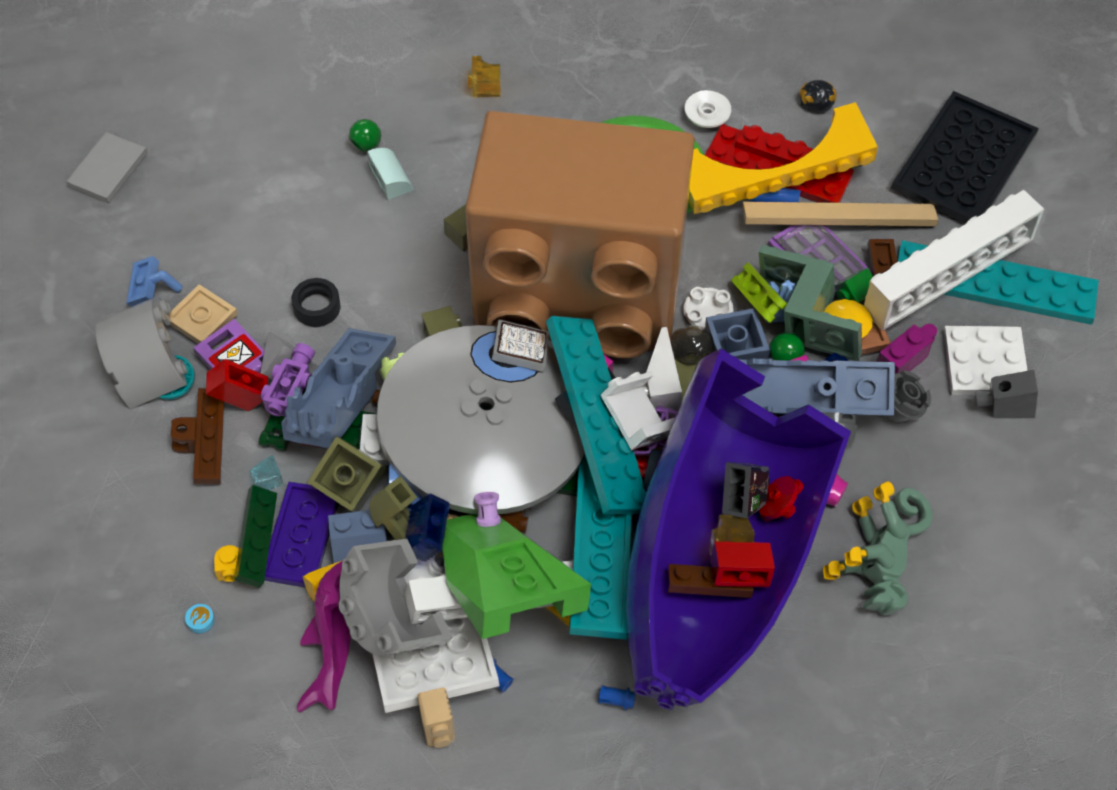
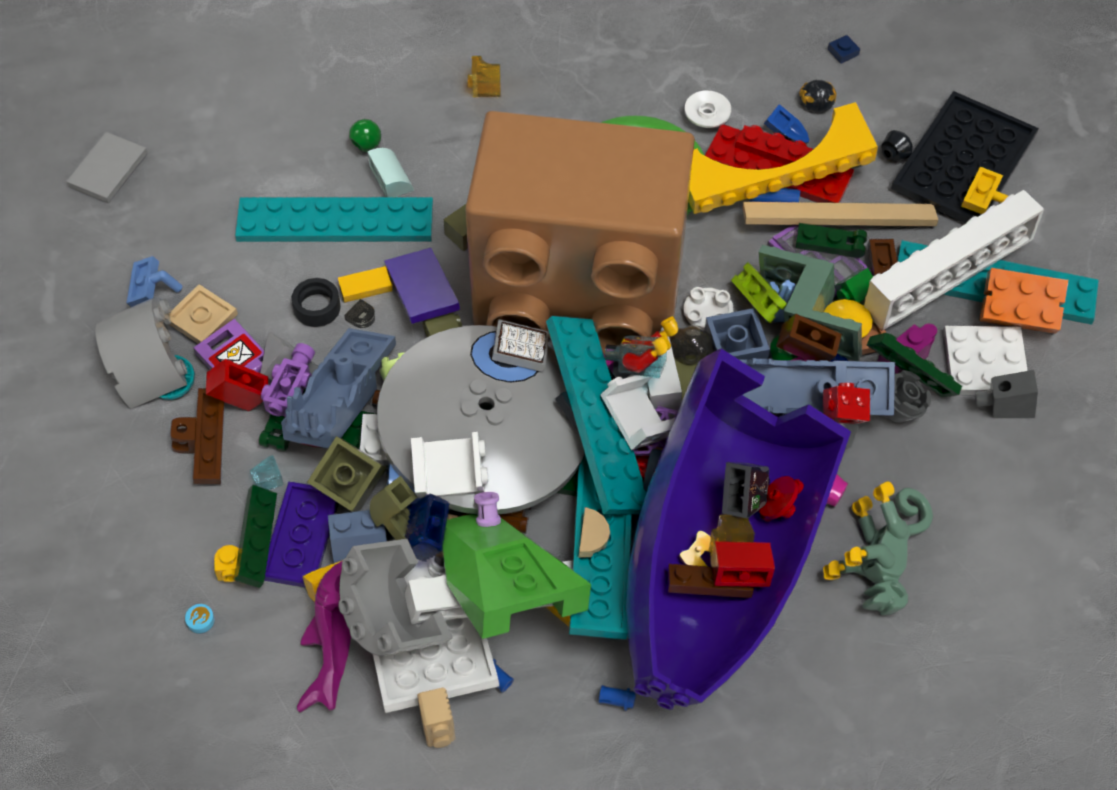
none -> teal plate [235,197,433,242]
none -> yellow tile [338,266,393,303]
none -> clear smoke tile [344,299,375,328]
none -> dark purple tile [384,247,460,324]
none -> white panel [411,432,488,498]
none -> tan tile [579,507,610,557]
none -> torso [605,316,678,378]
none -> yellow piece [679,531,715,566]
none -> blue plate [763,104,810,143]
none -> reddish brown brick [776,314,842,362]
none -> dark green plate [795,223,867,258]
none -> red head [823,383,870,425]
none -> dark blue plate [828,35,860,64]
none -> dark green plate [867,333,963,397]
none -> black cone [881,130,912,161]
none -> yellow plate [962,167,1008,214]
none -> orange piece [979,268,1068,334]

